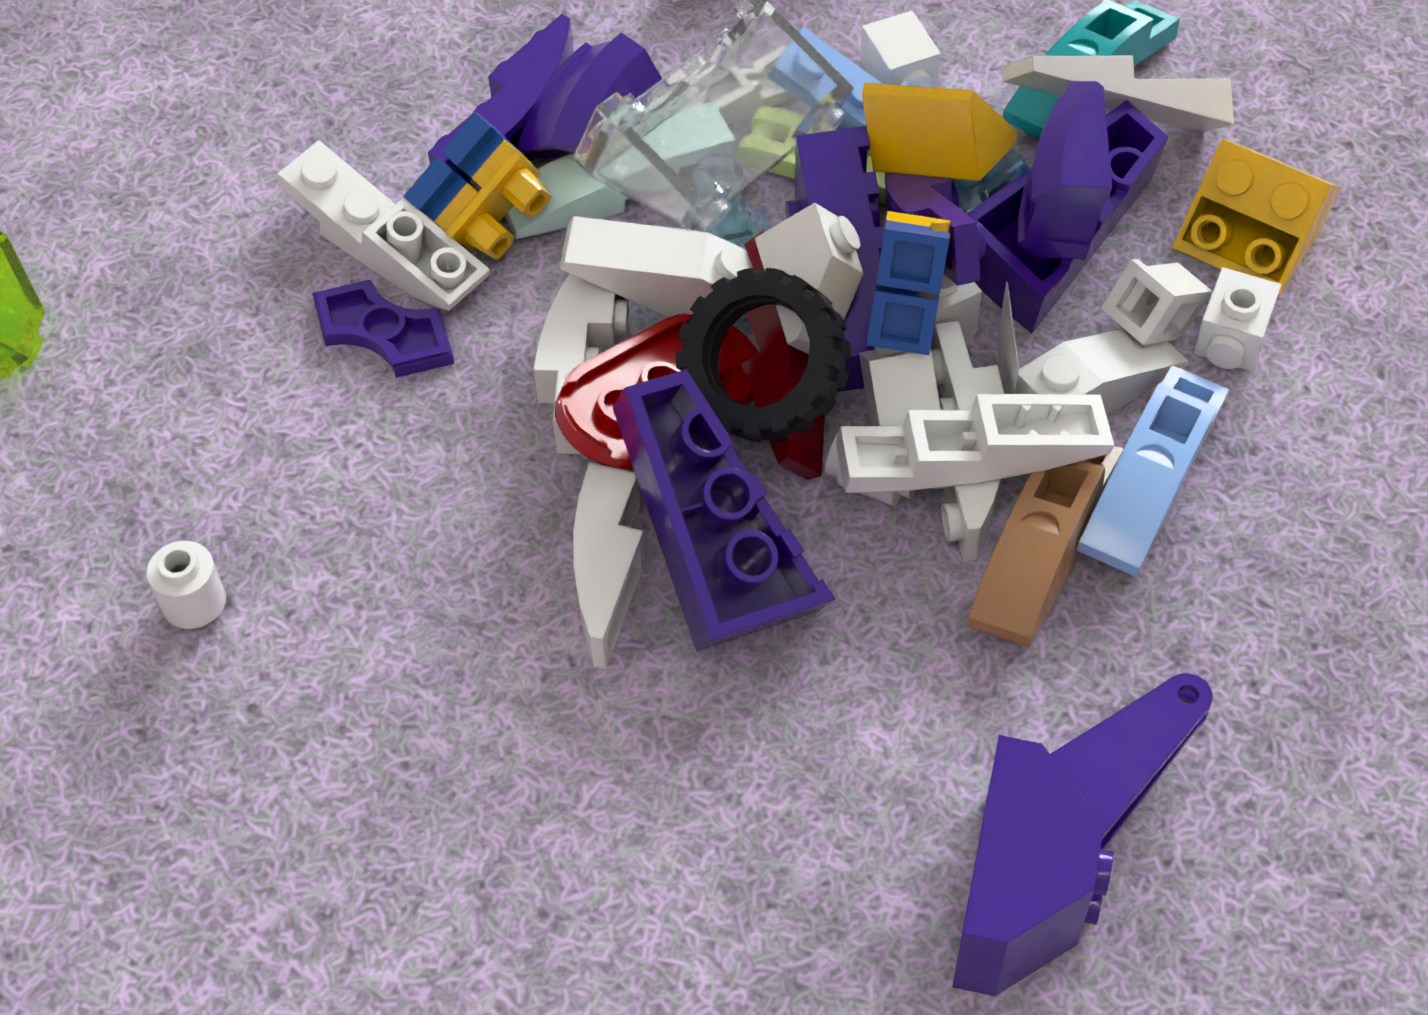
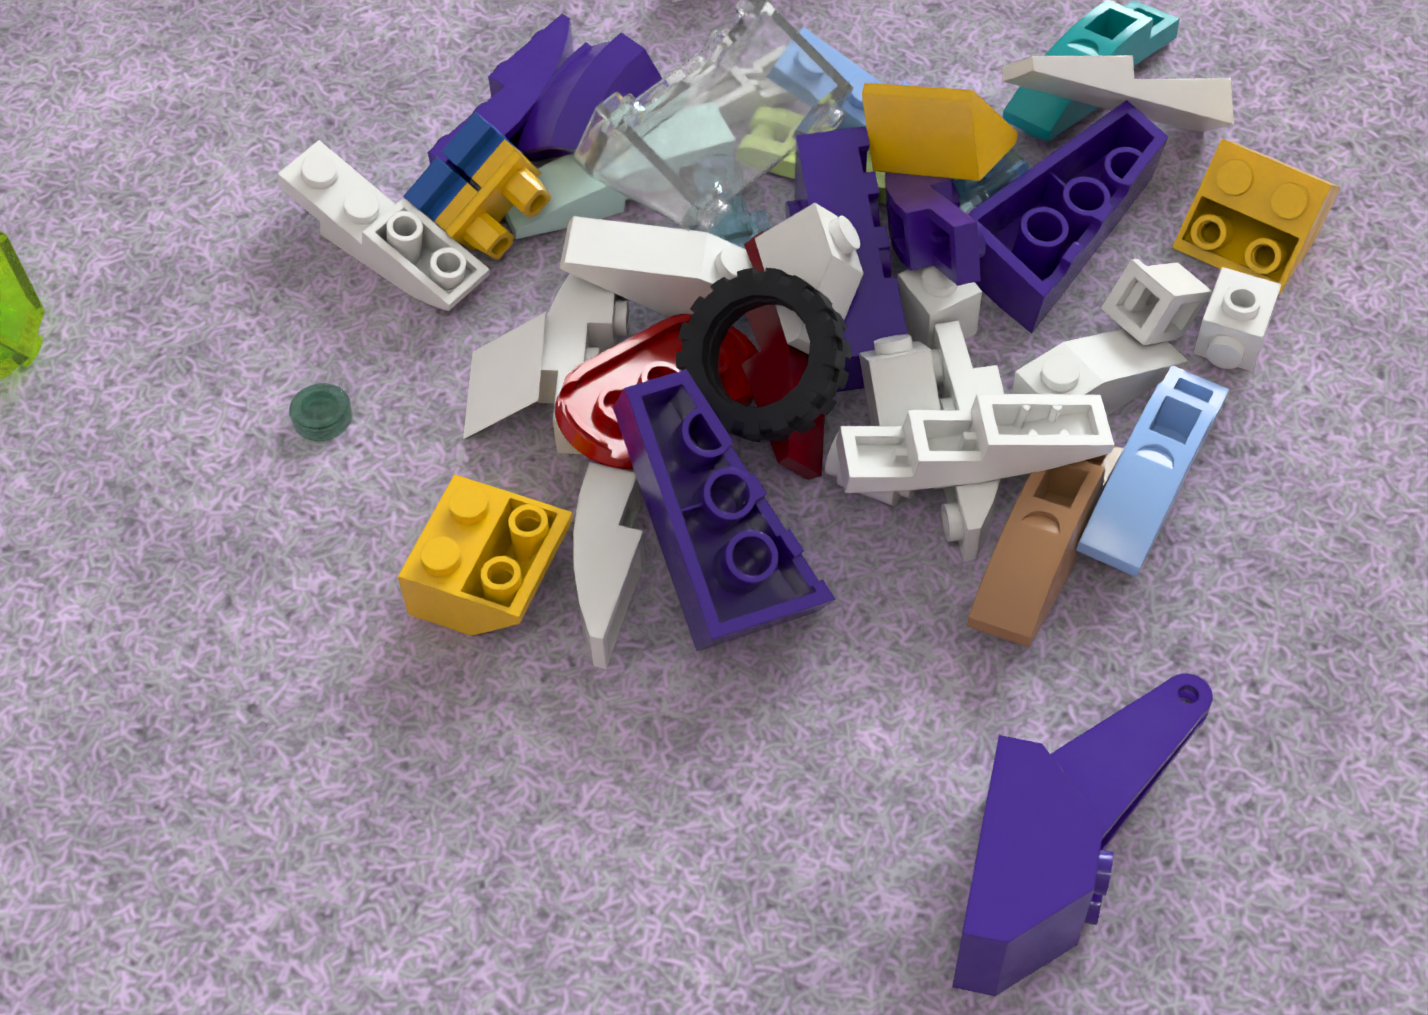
white brick [147,541,226,629] -> none
dark purple tile [312,280,455,378] -> none
white brick [860,11,941,88] -> none
blue hips [866,211,950,355] -> none
white sticker [997,282,1019,394] -> none
dark purple slope [1018,81,1112,260] -> none
none -> clear green tile [289,383,353,441]
none -> yellow slope [398,474,573,636]
none -> white sticker [463,312,546,439]

